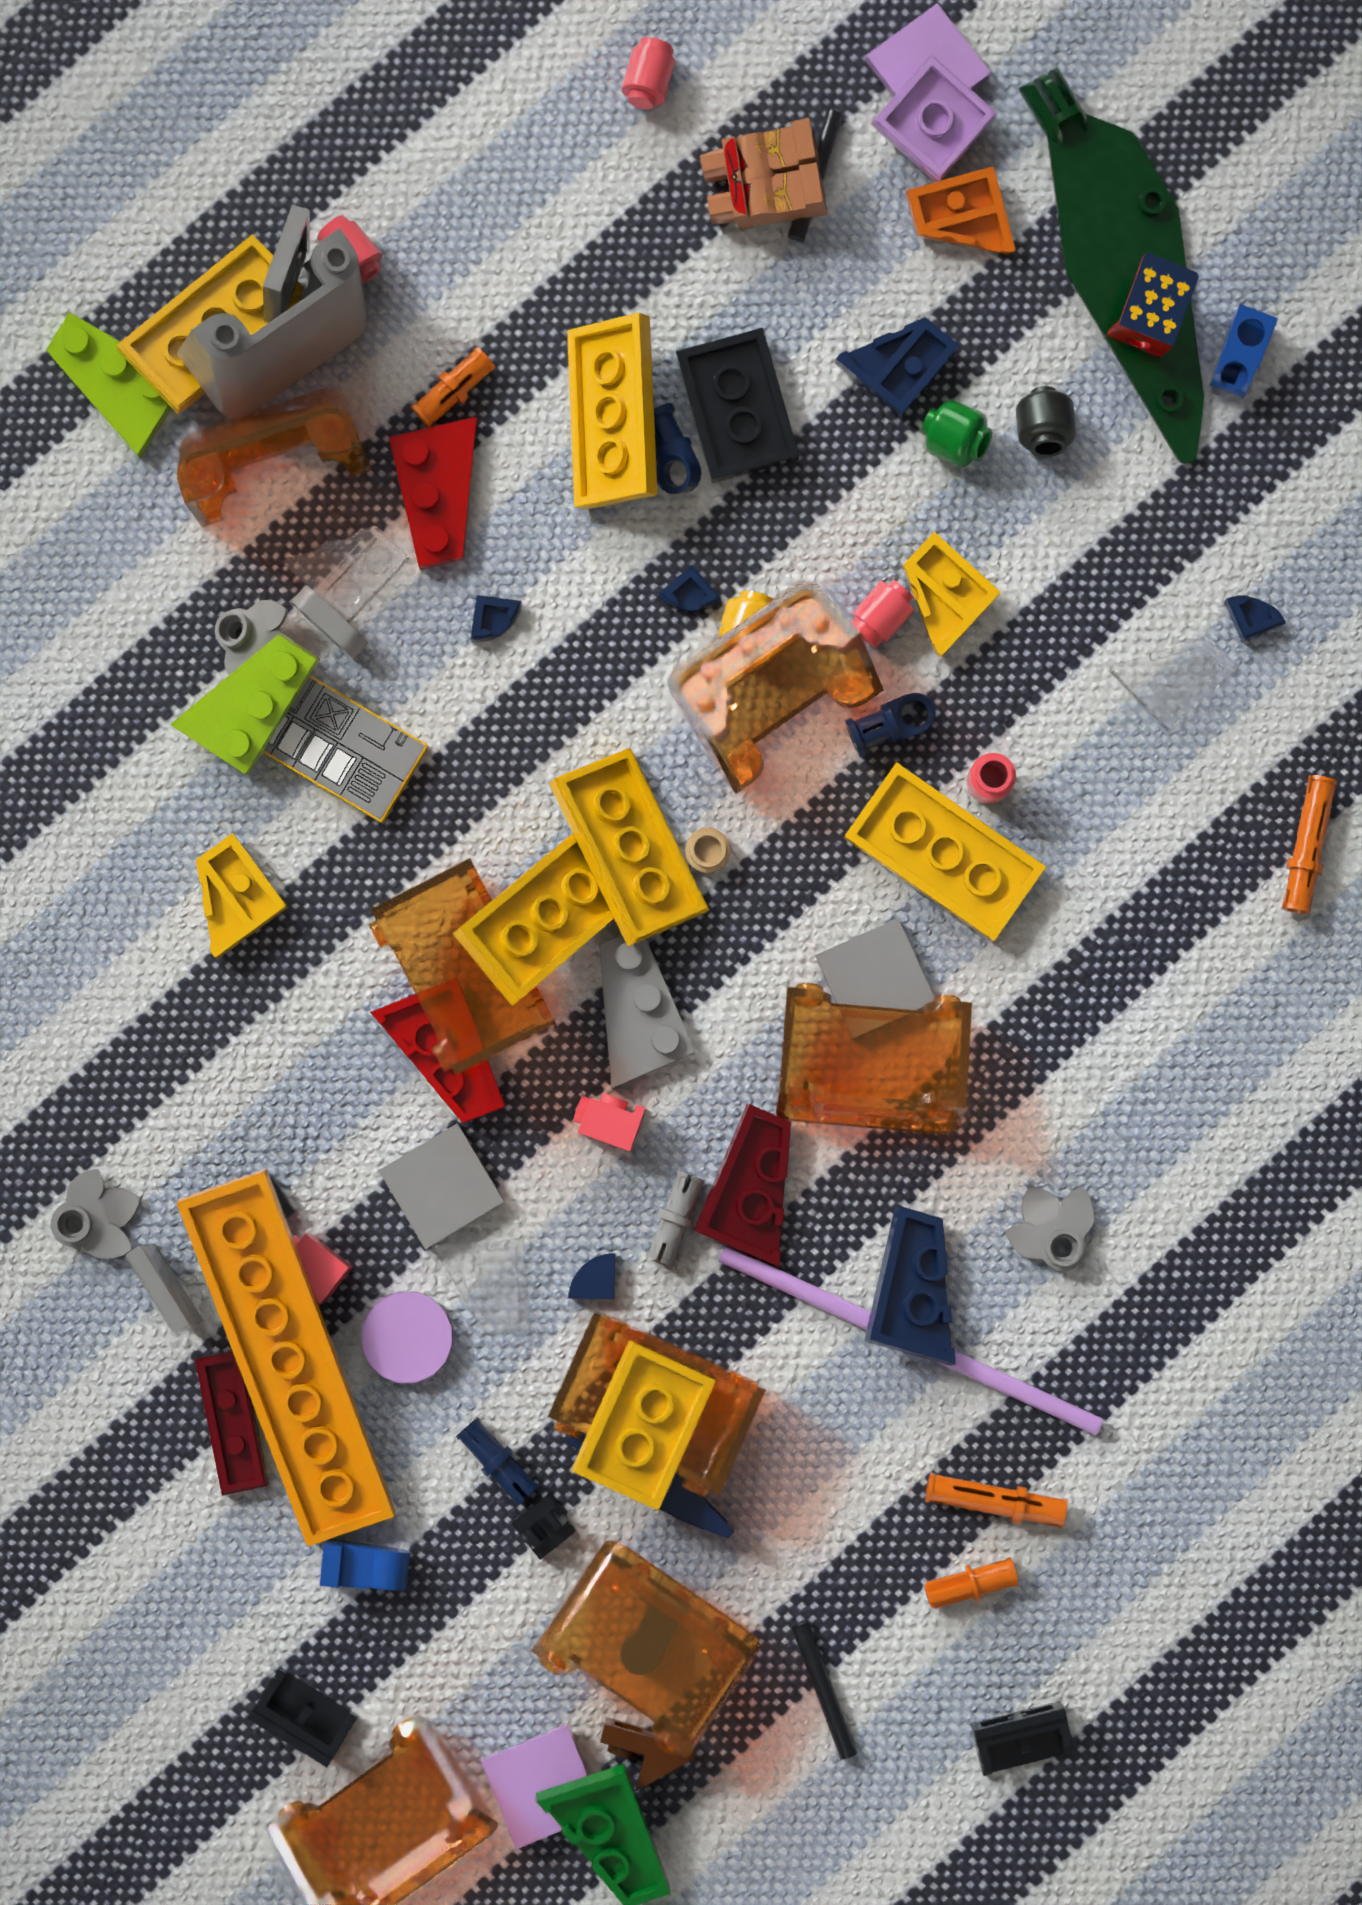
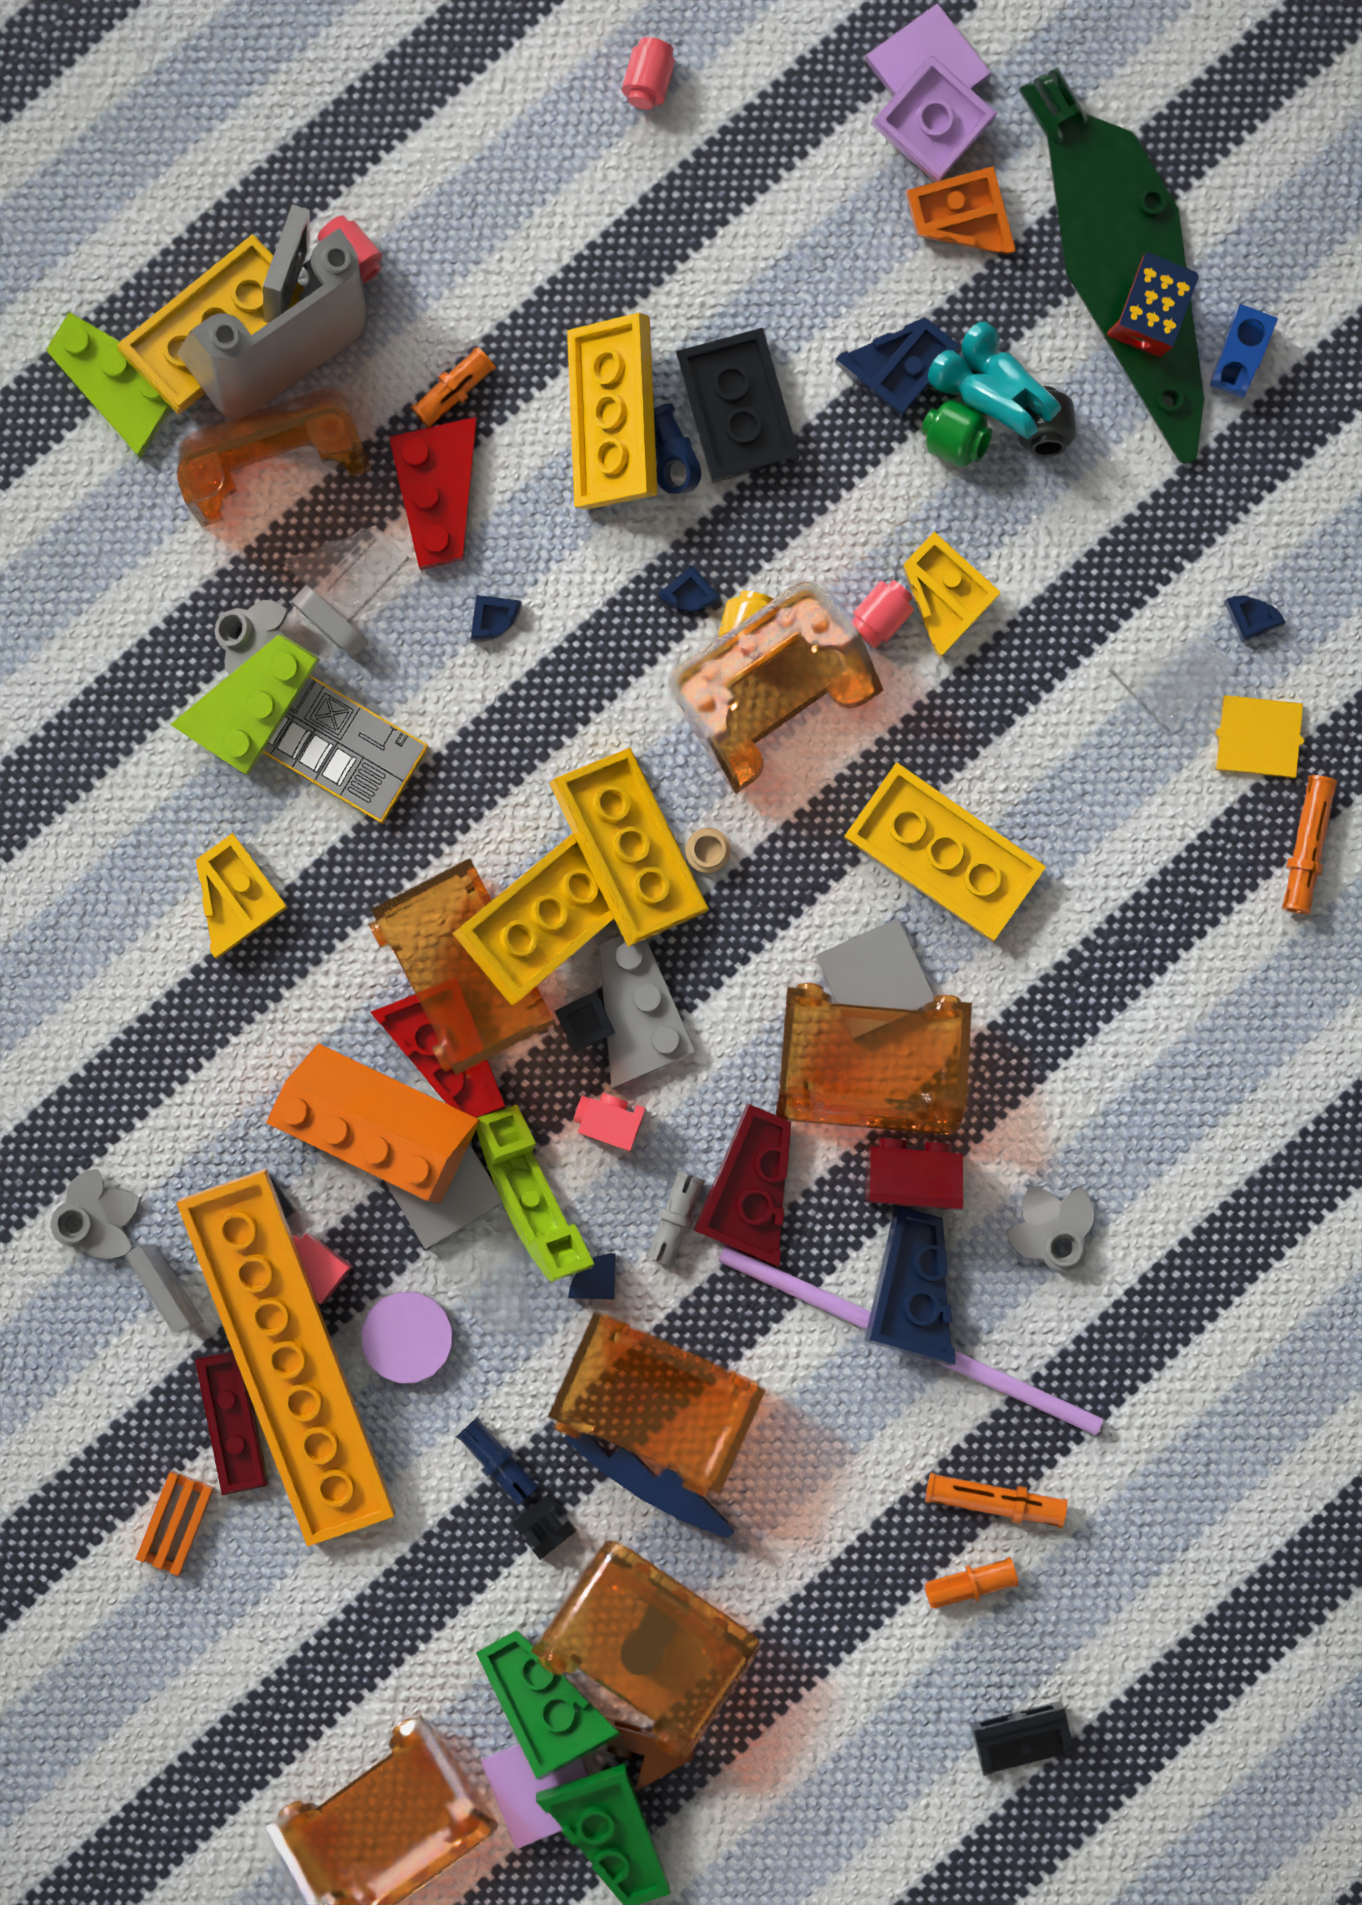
black hinge [247,1667,359,1768] -> none
blue leg [319,1539,411,1591] -> none
yellow plate [571,1341,716,1511] -> none
nougat hips [700,117,828,230] -> none
black bar [787,109,843,242] -> none
black bar [791,1620,858,1760] -> none
dark blue connector [844,693,936,757] -> none
coral brick [966,753,1016,804] -> none
none -> orange tile [135,1471,215,1576]
none -> orange slope [266,1043,480,1204]
none -> lime slope [476,1105,594,1283]
none -> green wing [476,1630,622,1781]
none -> black tile [554,991,616,1053]
none -> dark red slope [864,1138,963,1210]
none -> teal piece [928,321,1061,439]
none -> yellow piece [1215,695,1304,778]

